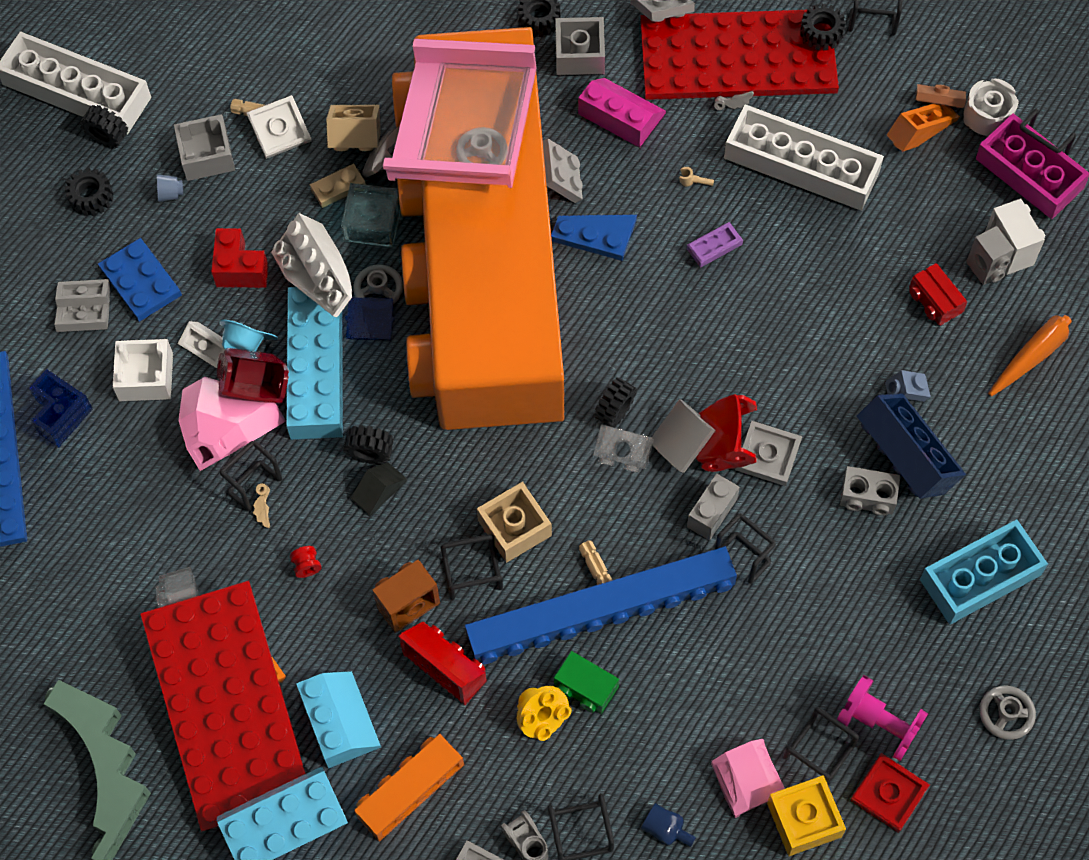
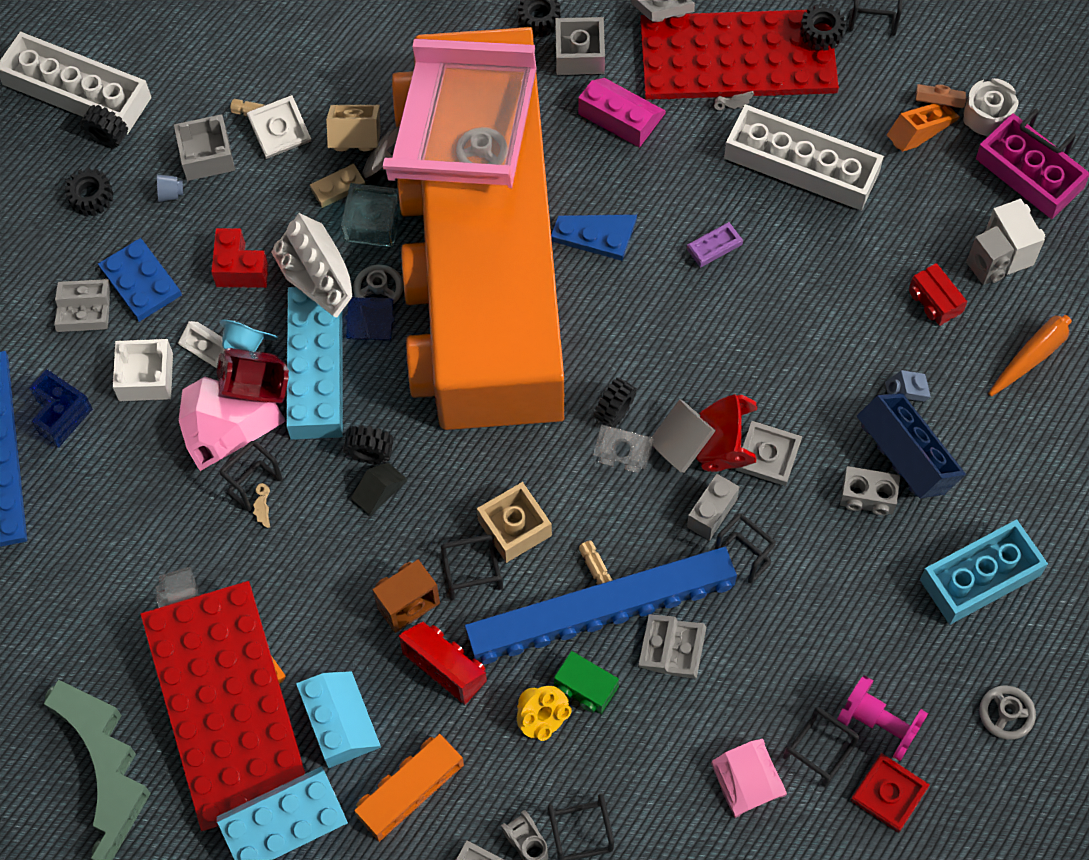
red wheel [290,546,321,578] -> none
light grey plate [543,139,583,203] -> none
dark blue piece [641,803,696,847] -> none
tan hand [679,167,714,187] -> none
yellow container [767,775,846,856] -> none
none -> light grey slope [639,614,706,679]

